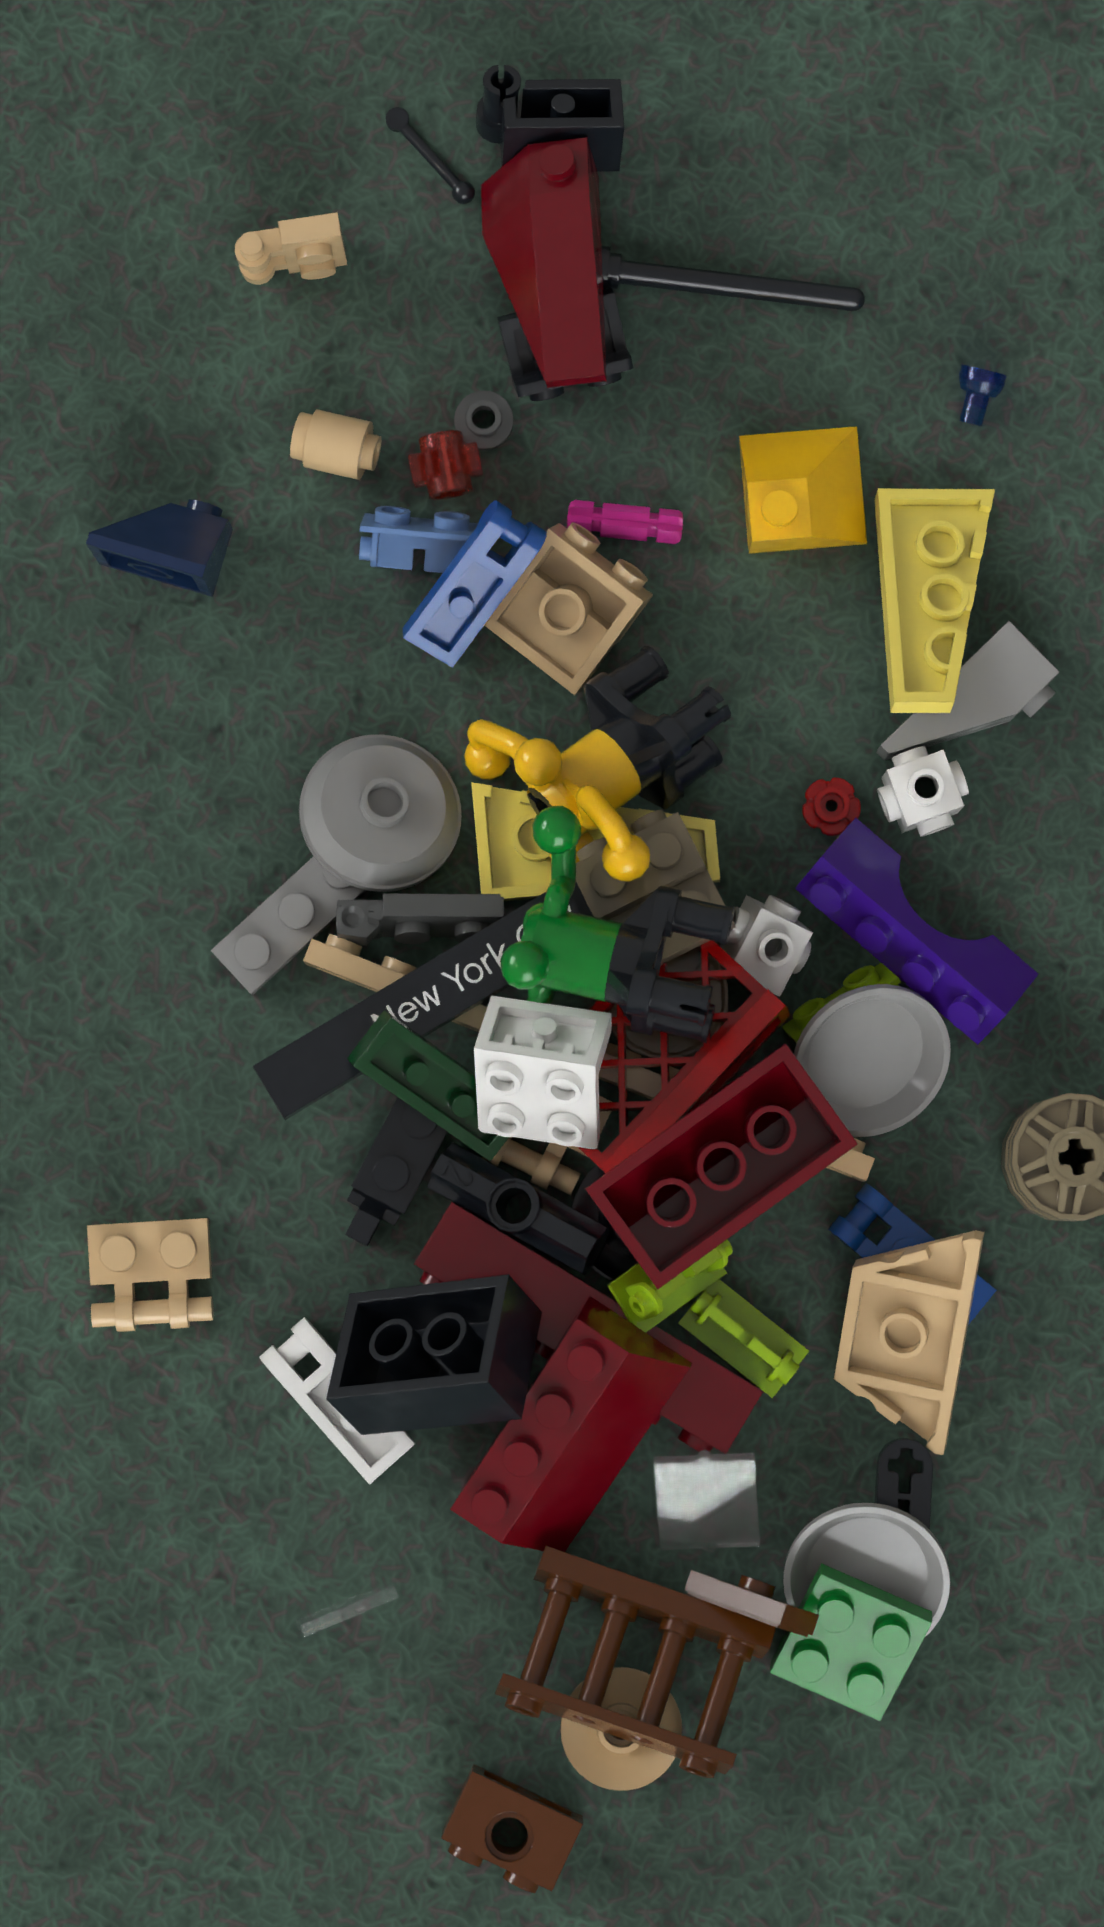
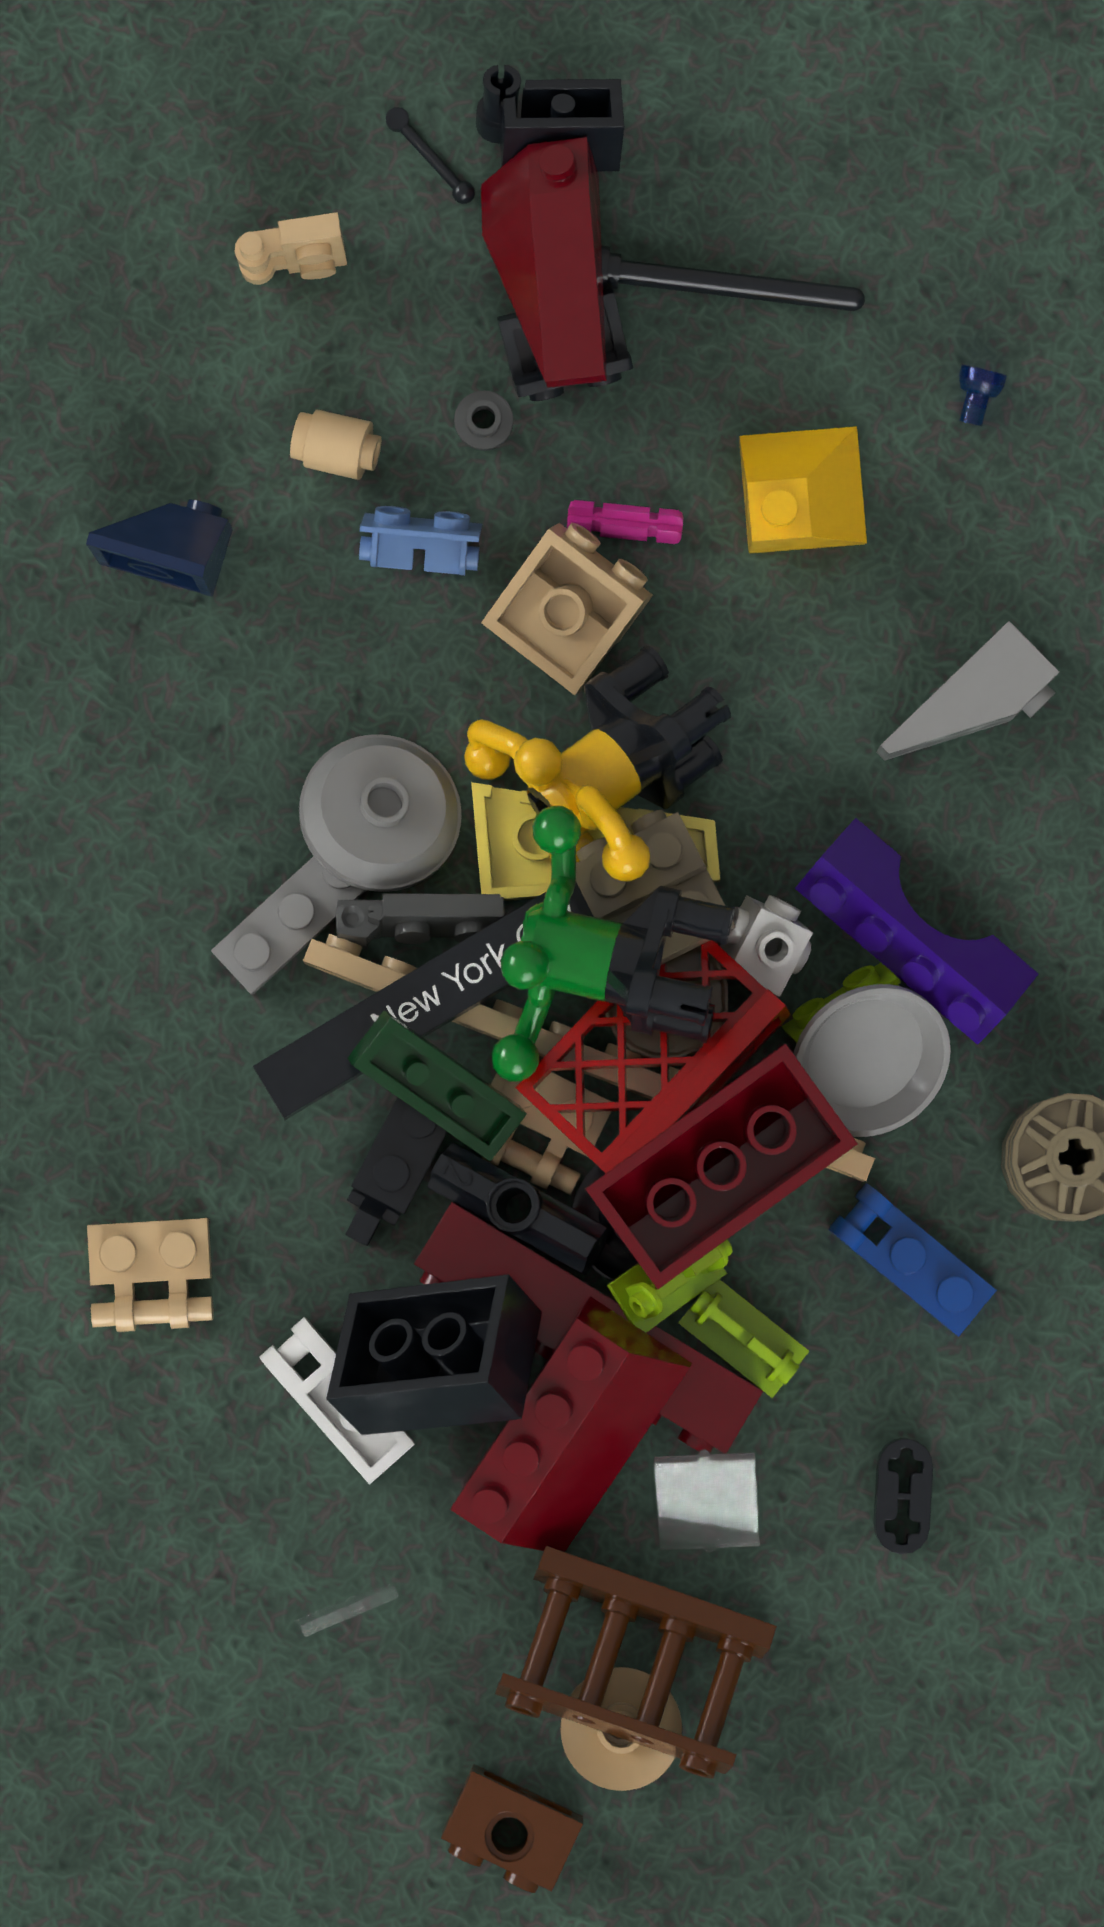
plate [402,500,547,668] -> none
clear red gear [408,430,483,500] -> none
white bracket [474,995,612,1149] -> none
plate [684,1570,819,1637] -> none
plate [770,1563,932,1721] -> none
light grey piece [783,1503,950,1637] -> none
red plate [802,777,861,836] -> none
tan wing [834,1230,985,1455] -> none
light yellow wing [874,488,995,713] -> none
white brick [877,746,969,837] -> none

